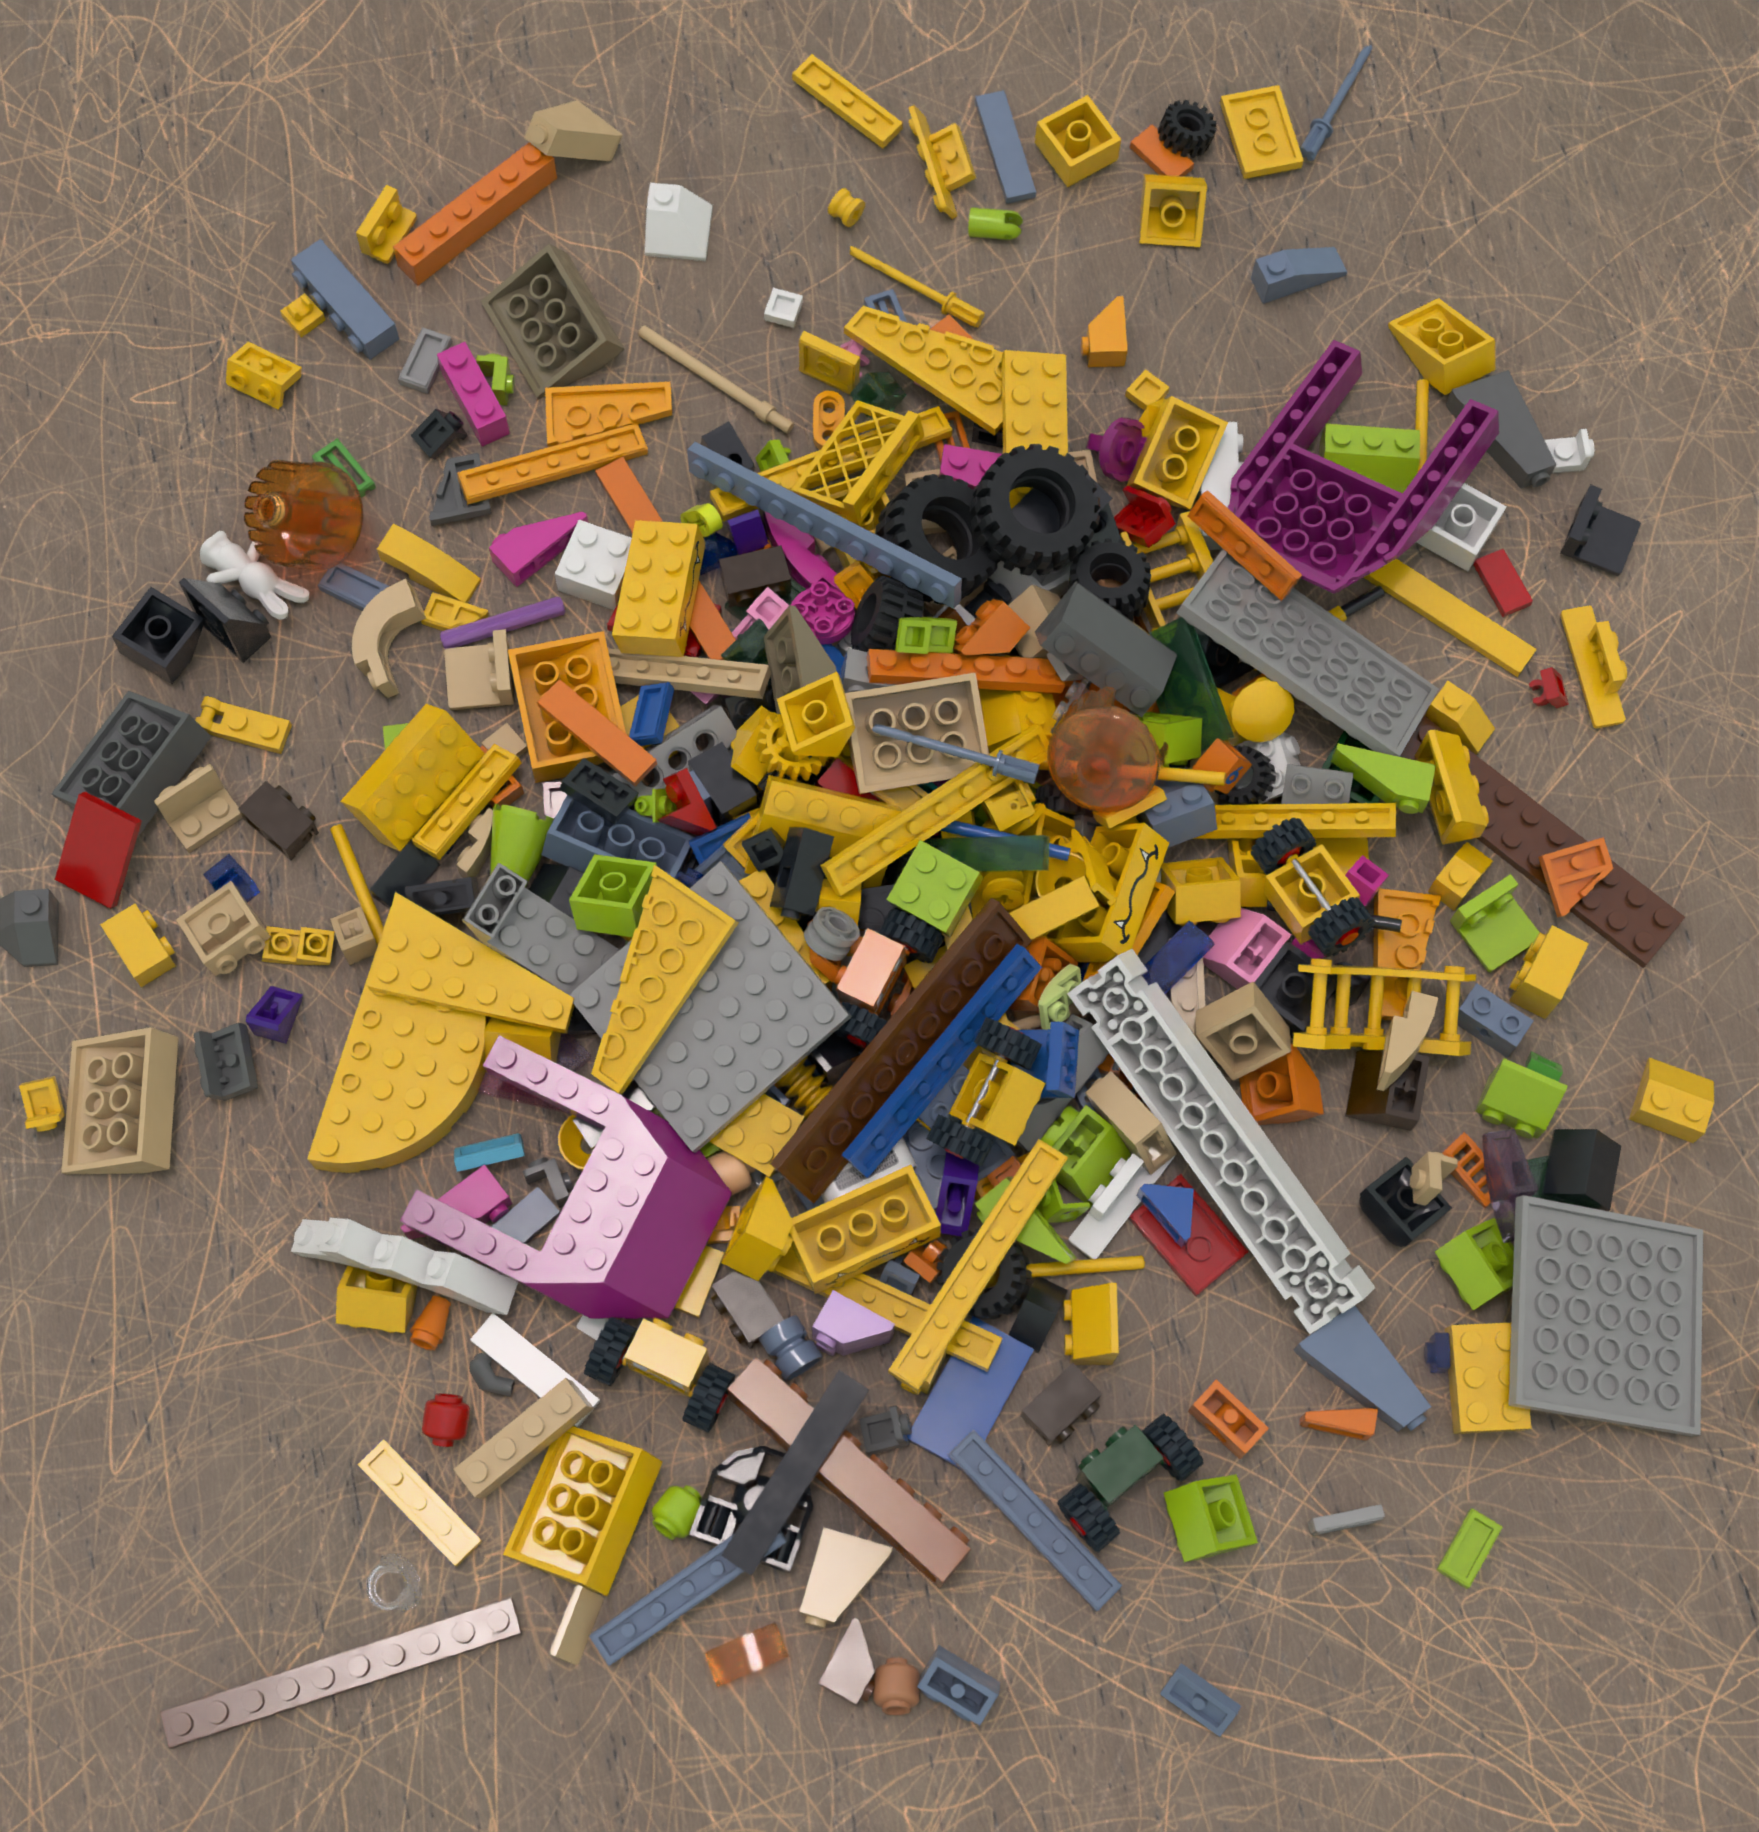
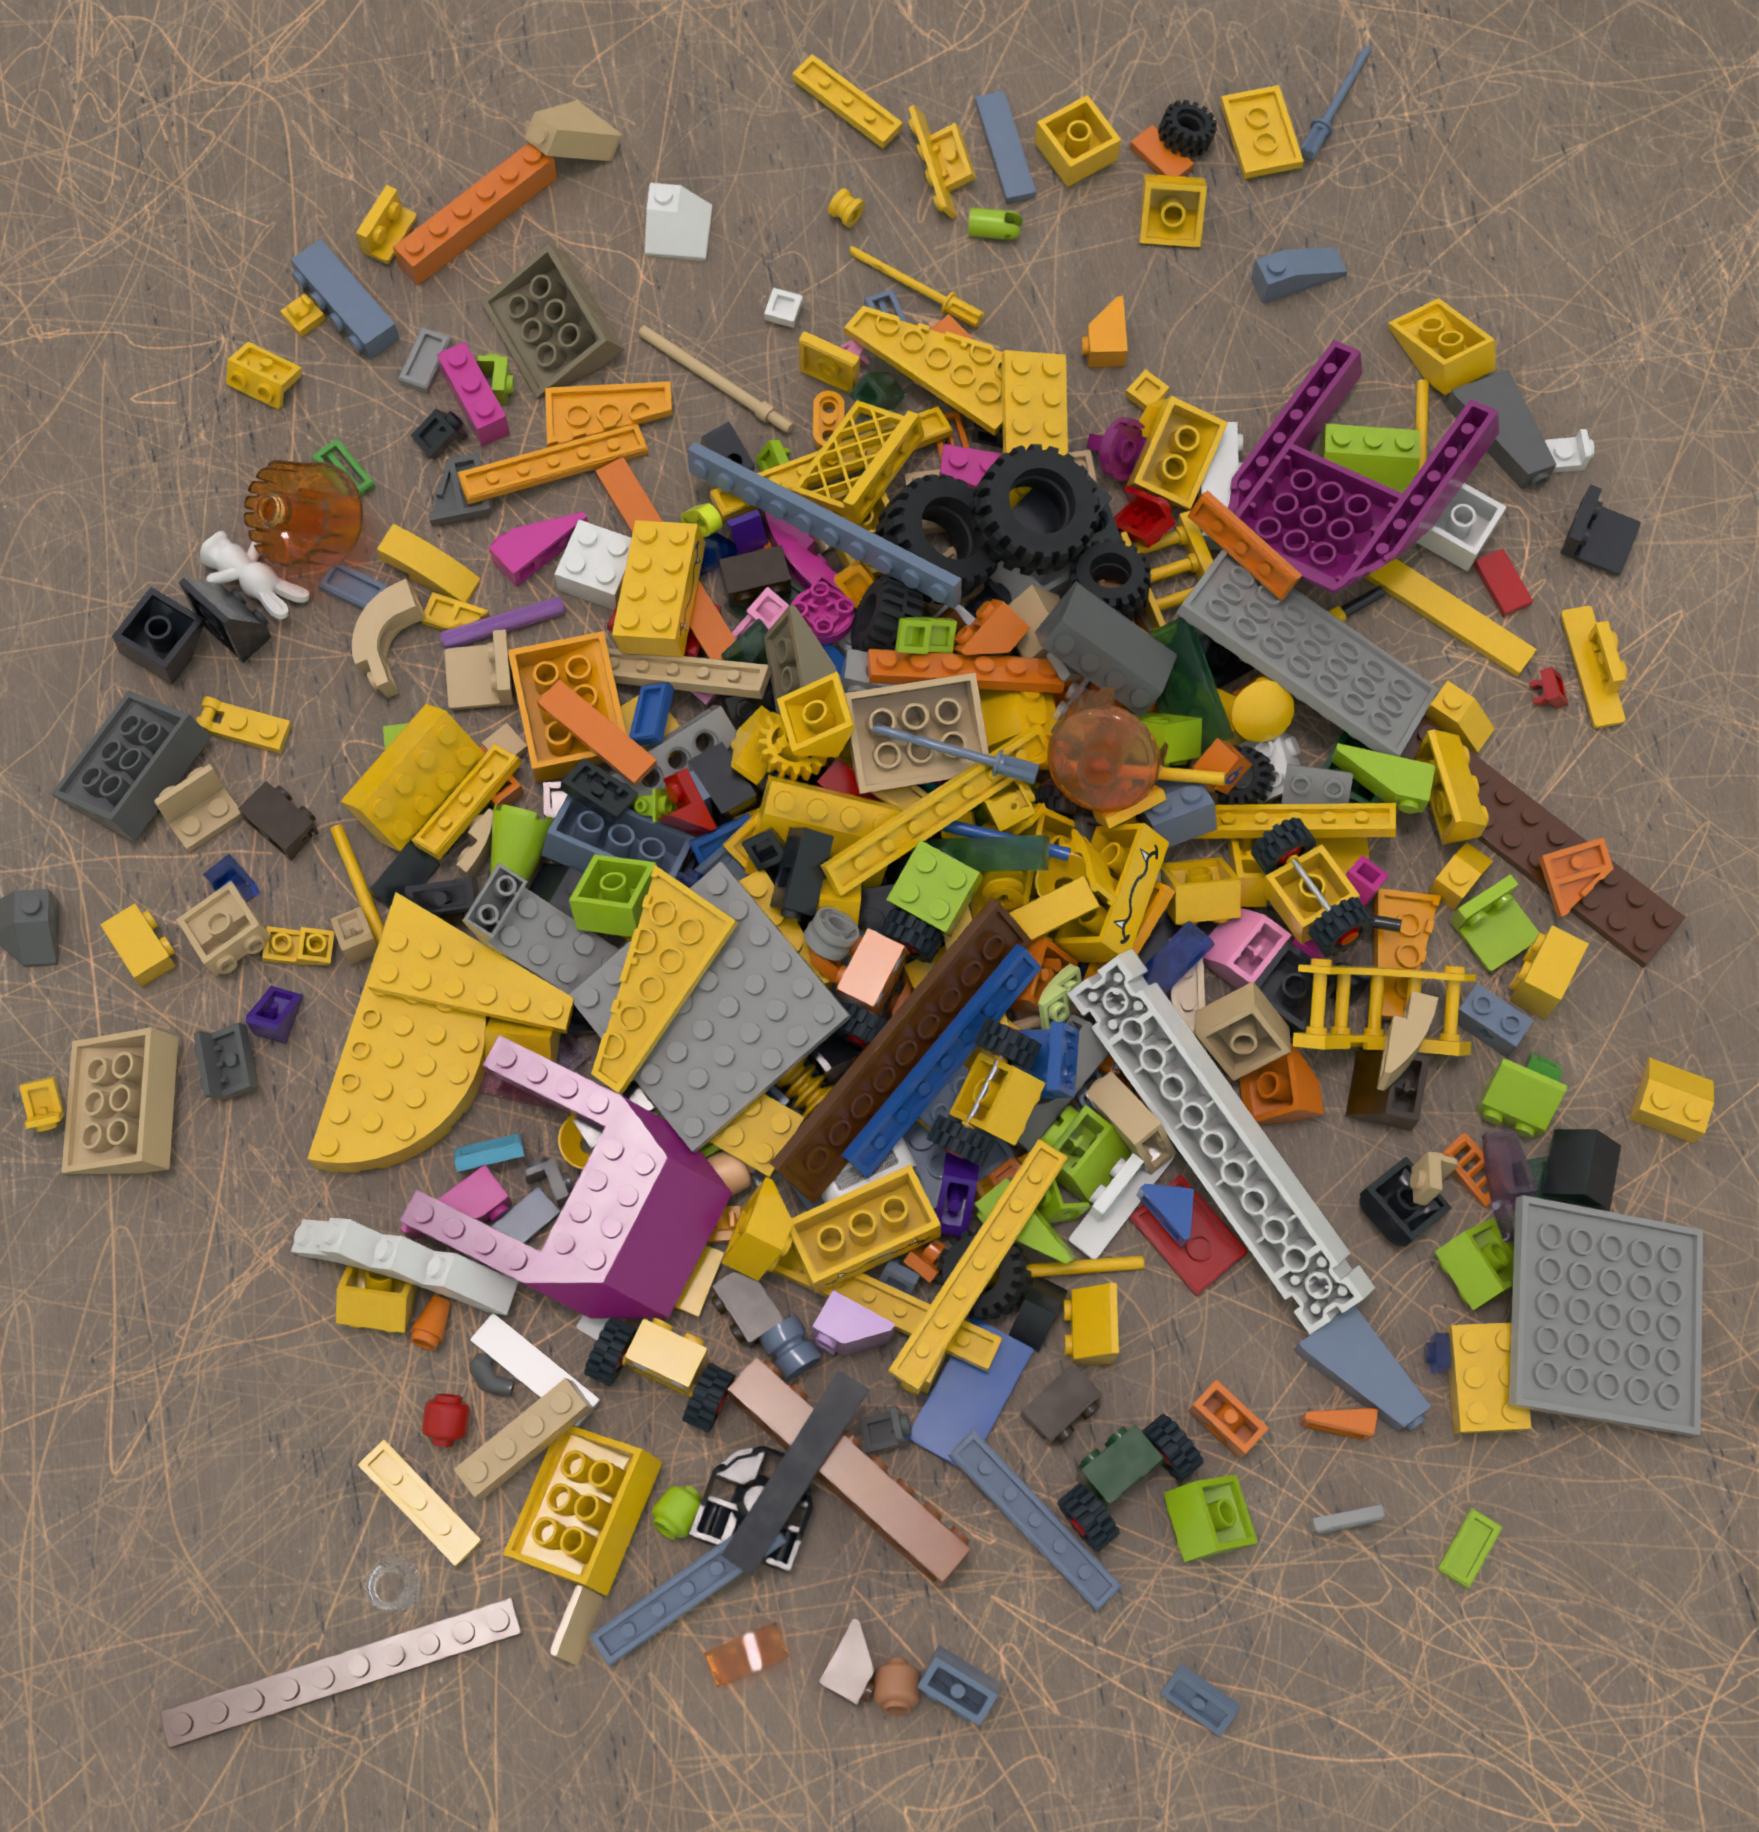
red tile [54,791,142,909] -> none
tan slope [800,1528,892,1629] -> none

